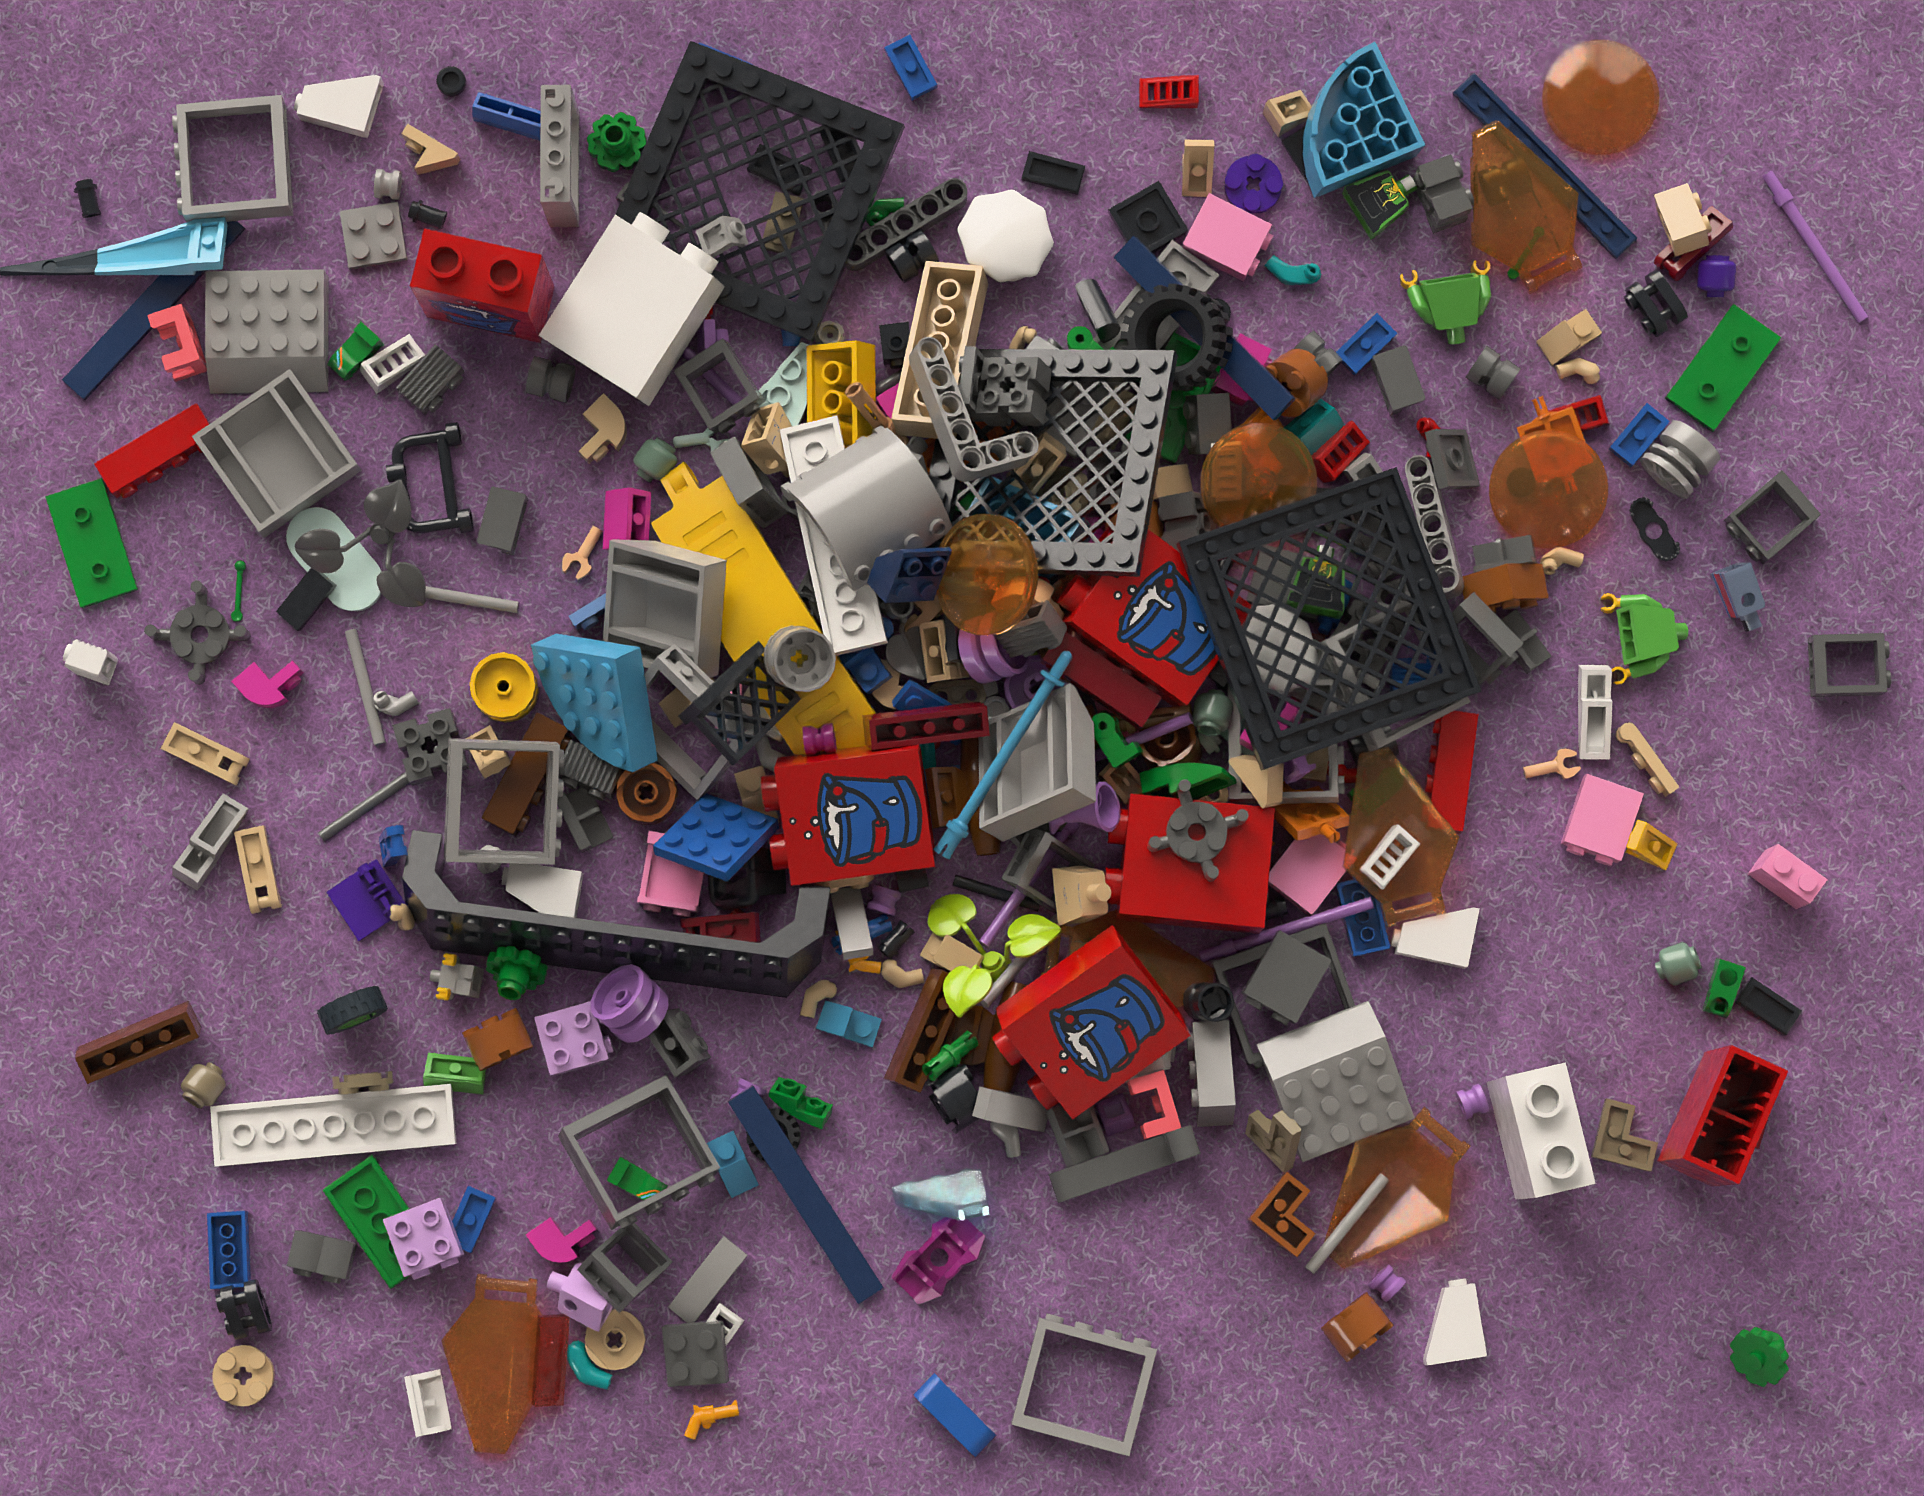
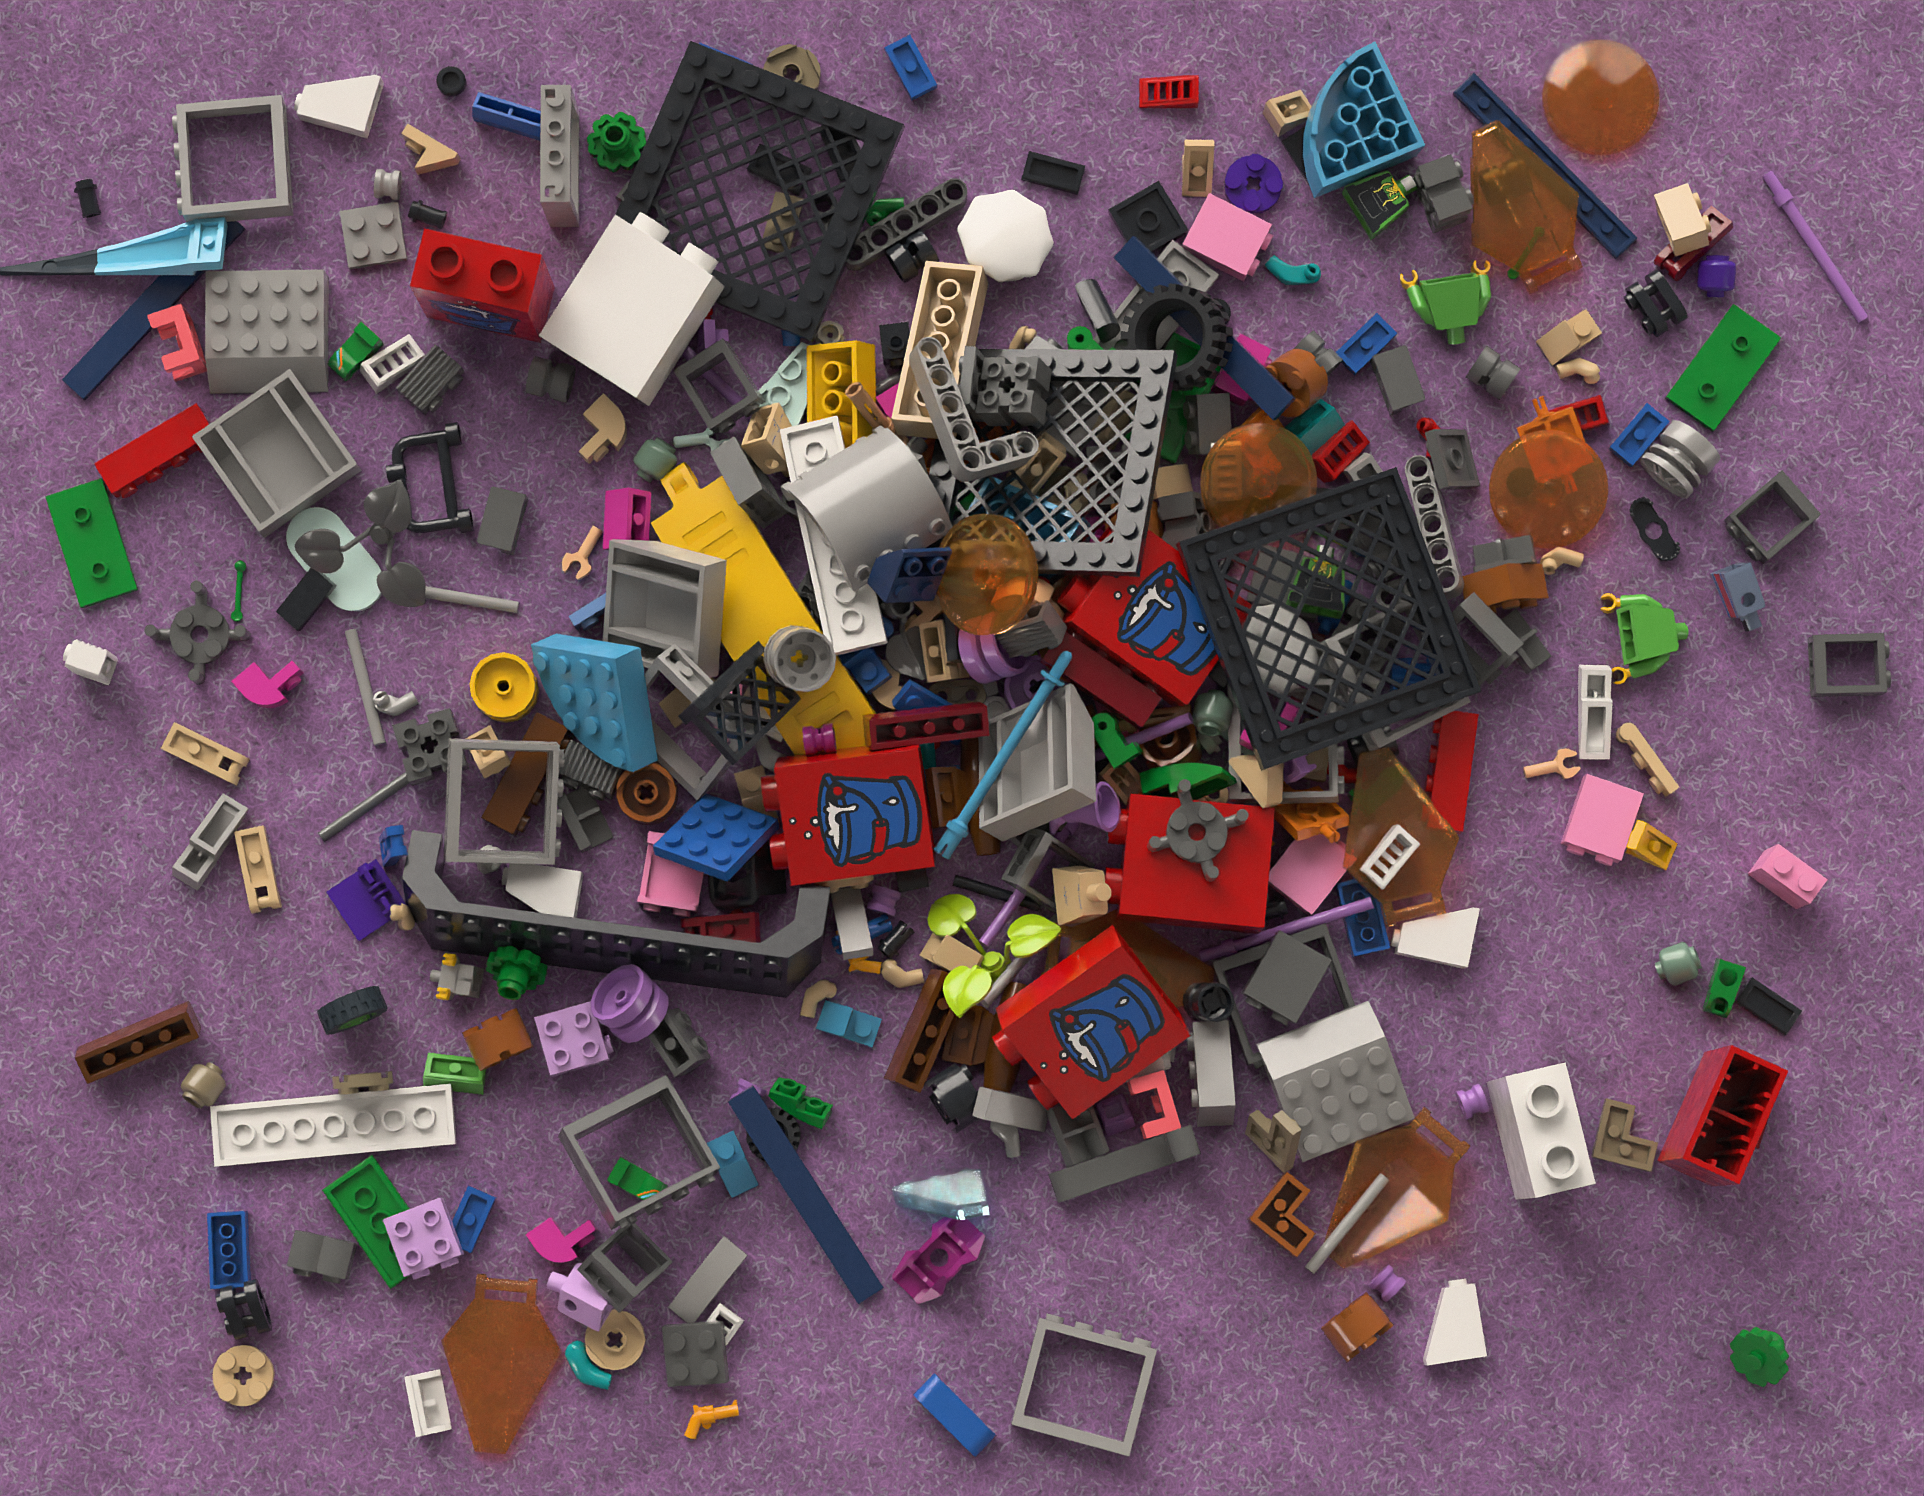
clear red tile [531,1314,570,1407] -> none
light grey bracket [696,216,748,258] -> none
green pin [922,1031,979,1081] -> none
none -> dark tan plate [763,44,821,90]

